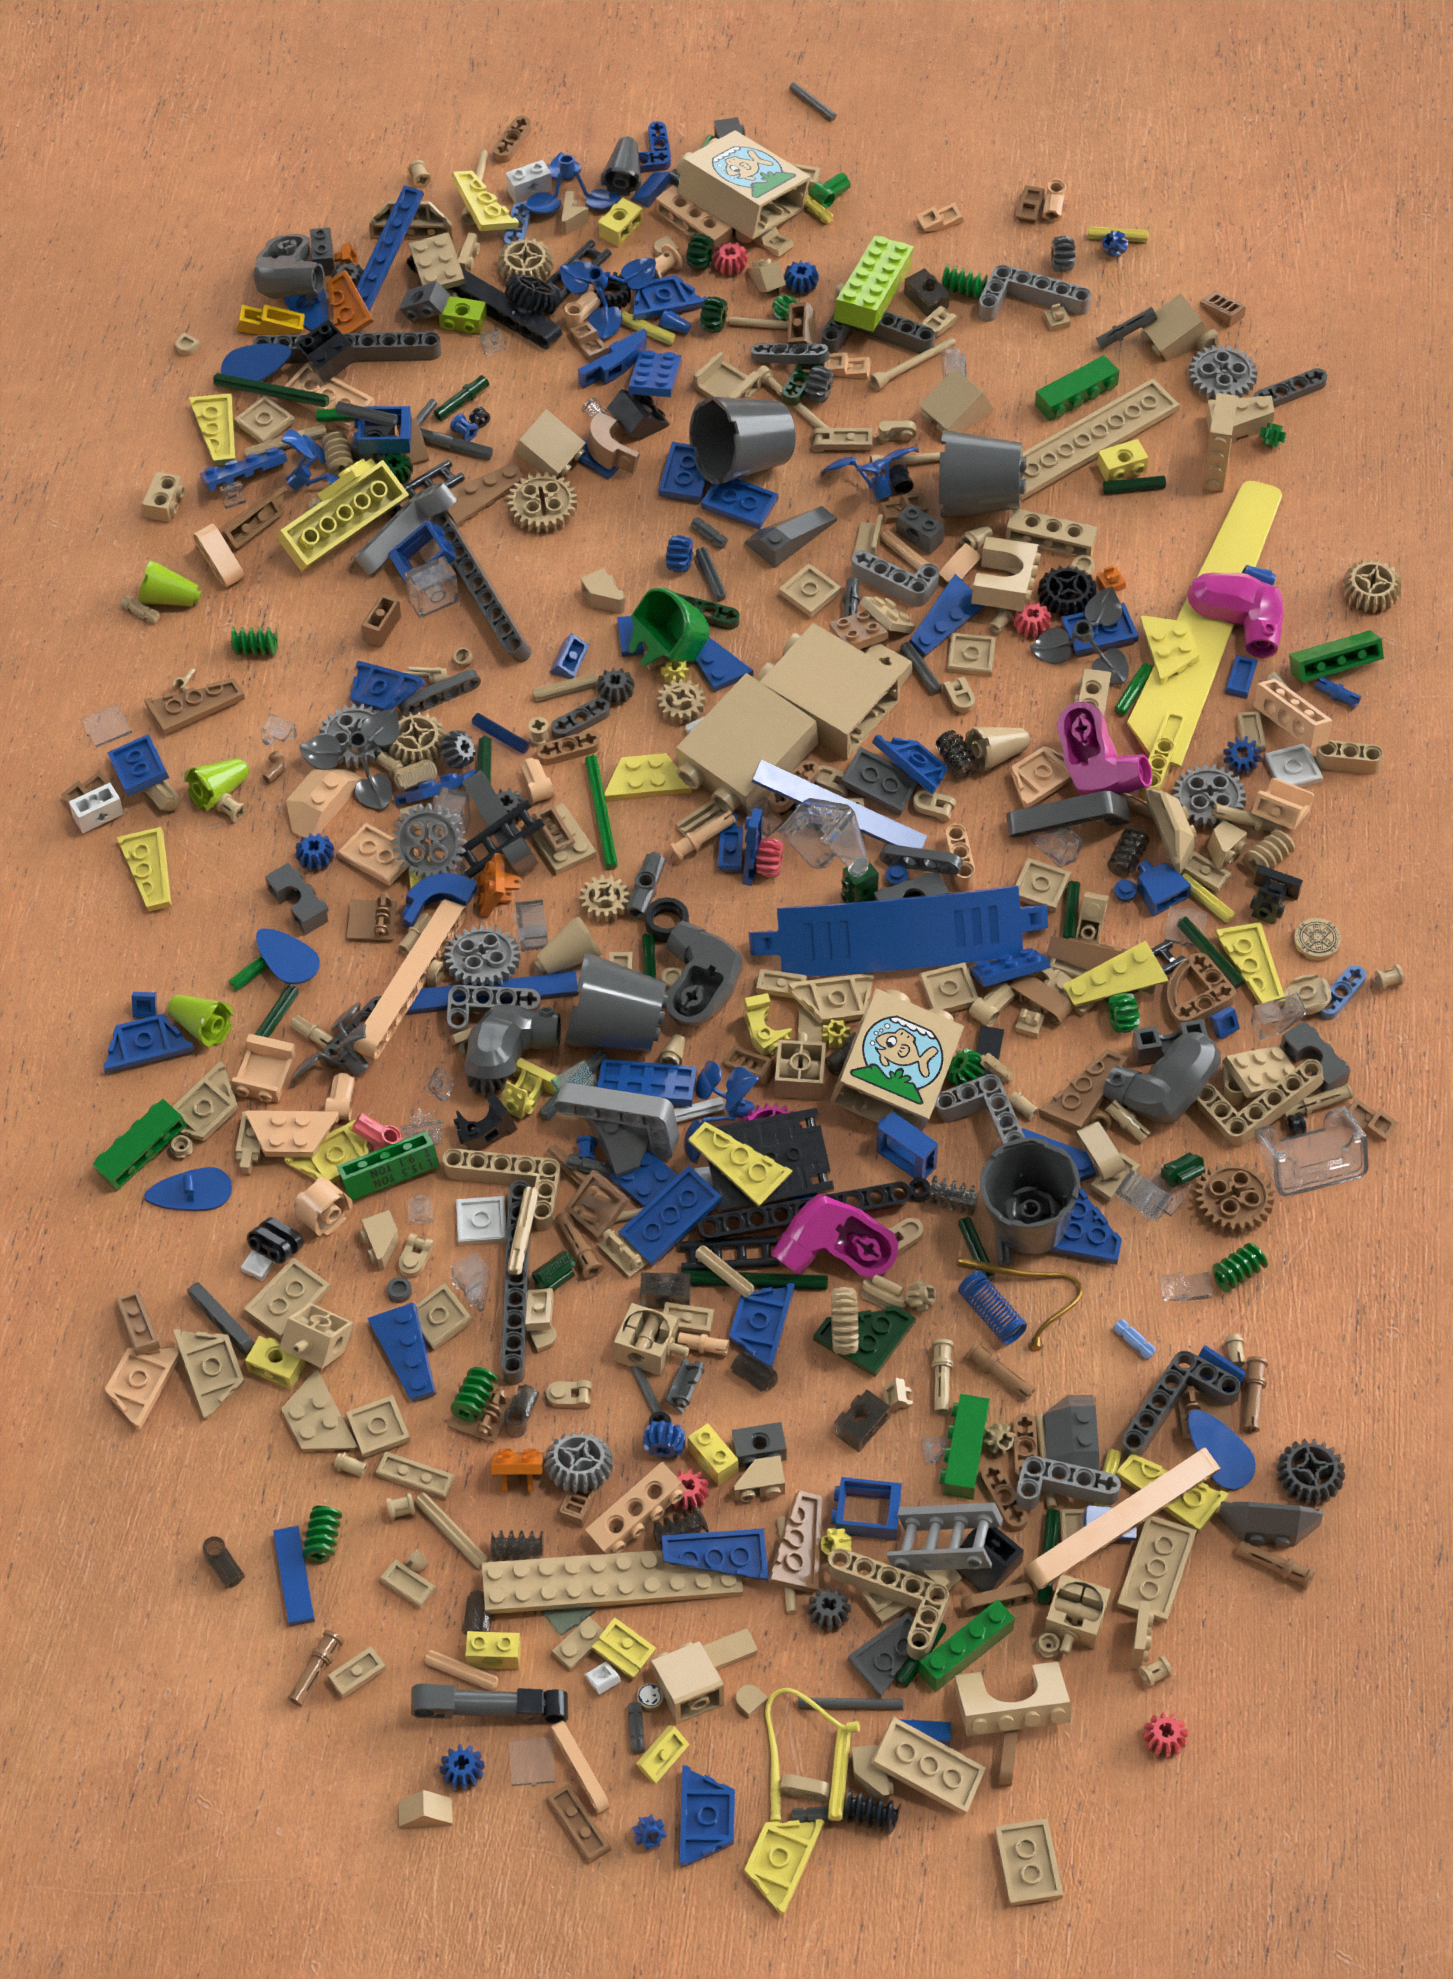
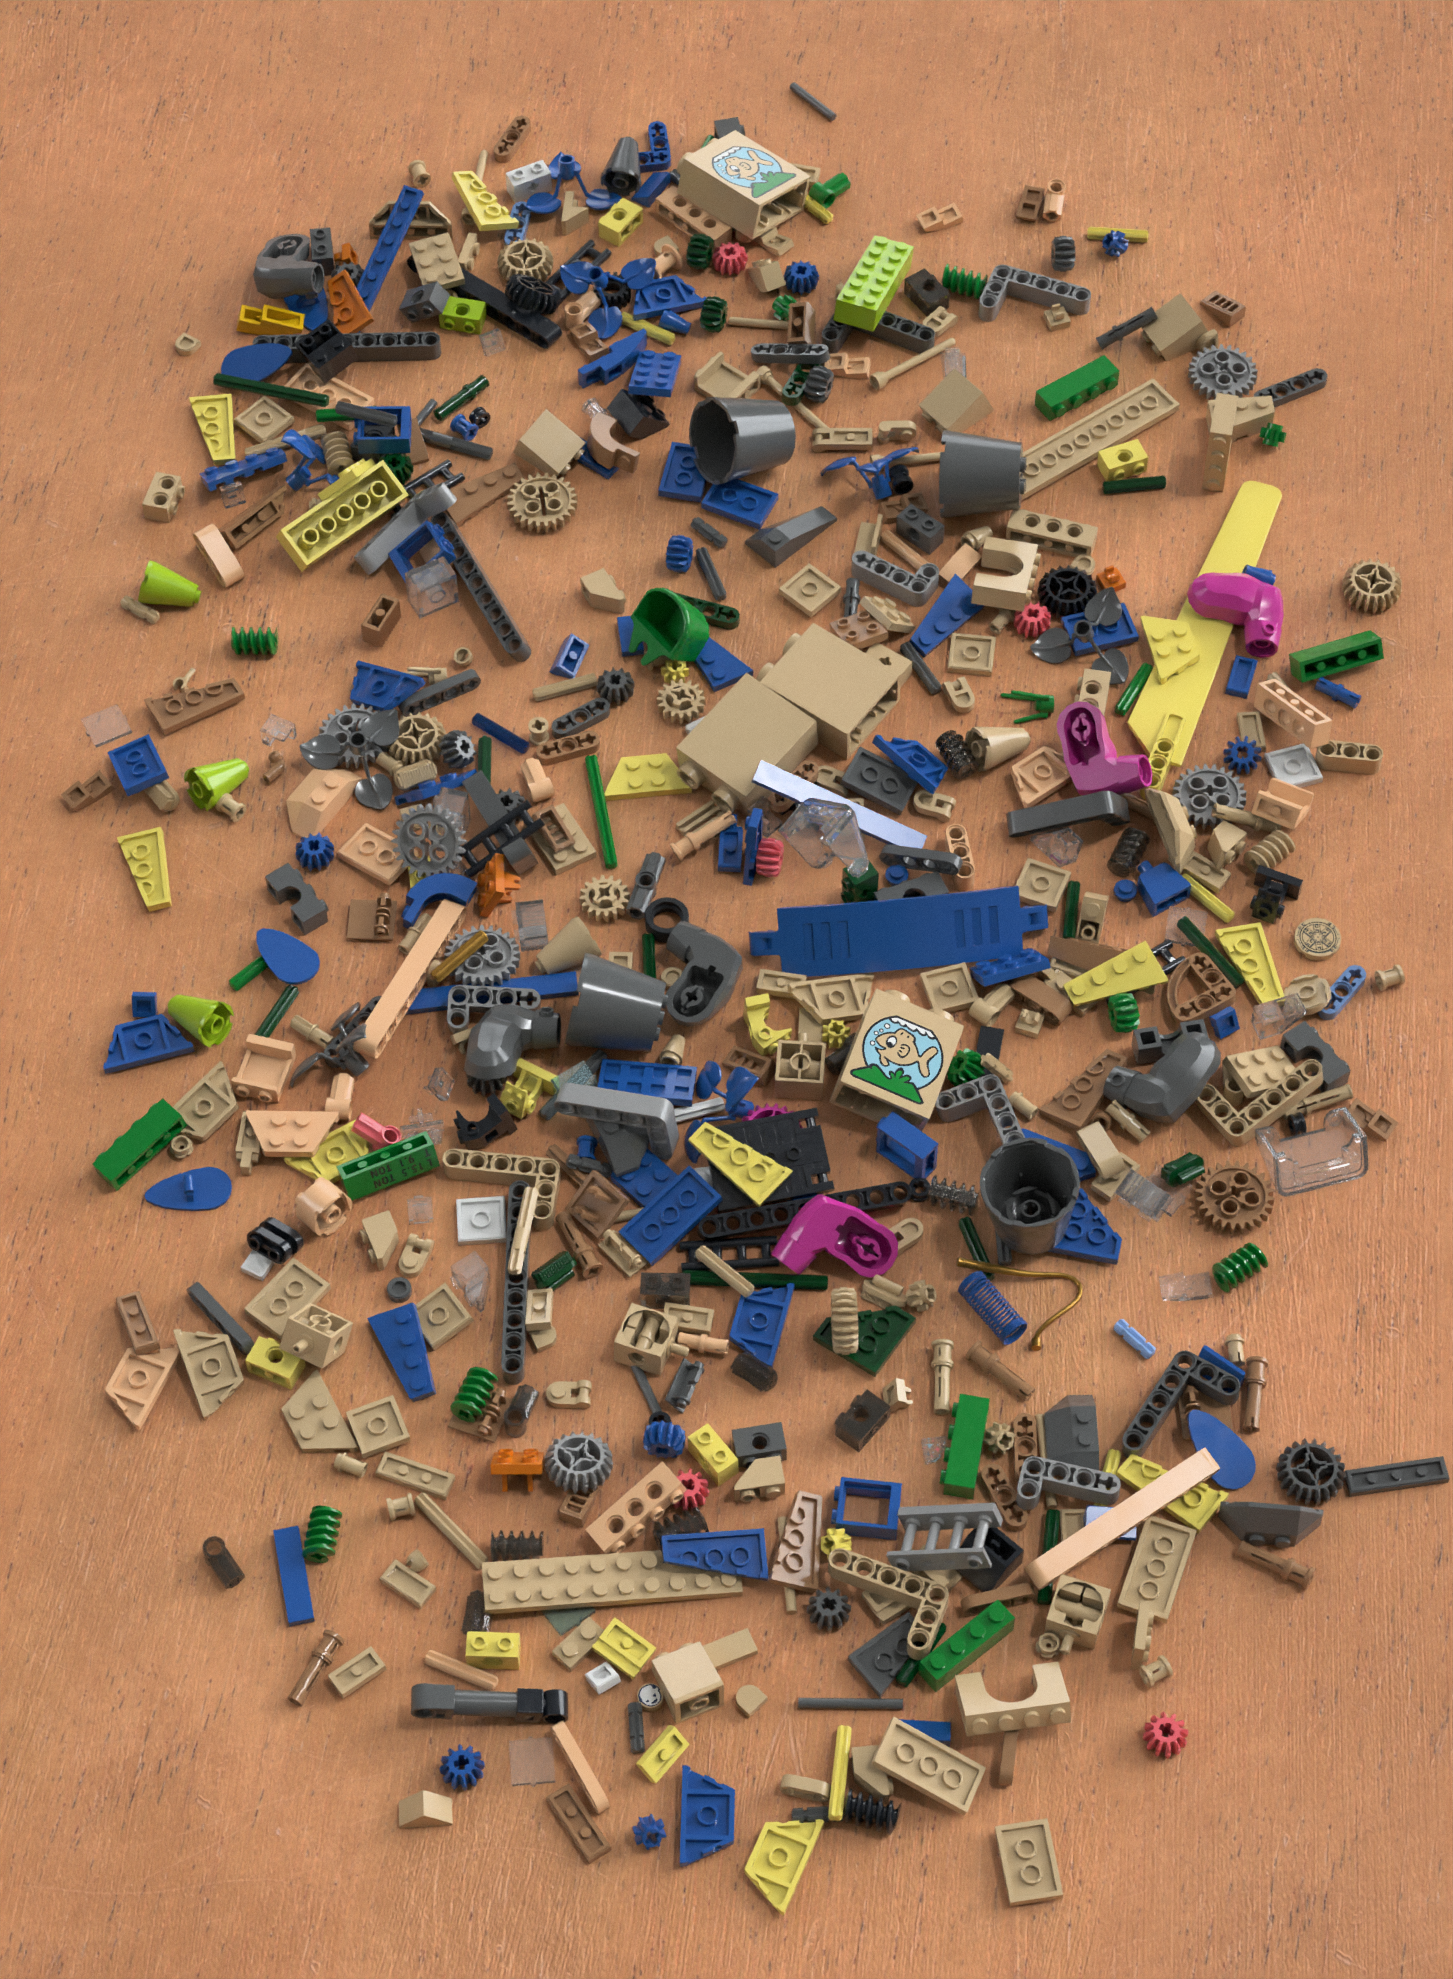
white brick [69,783,124,833] -> none
light yellow piece [765,1688,860,1822] -> none
none -> pearl gold axle [430,930,489,983]
none -> green plant [1001,690,1054,724]
none -> dark grey tile [1344,1456,1450,1497]

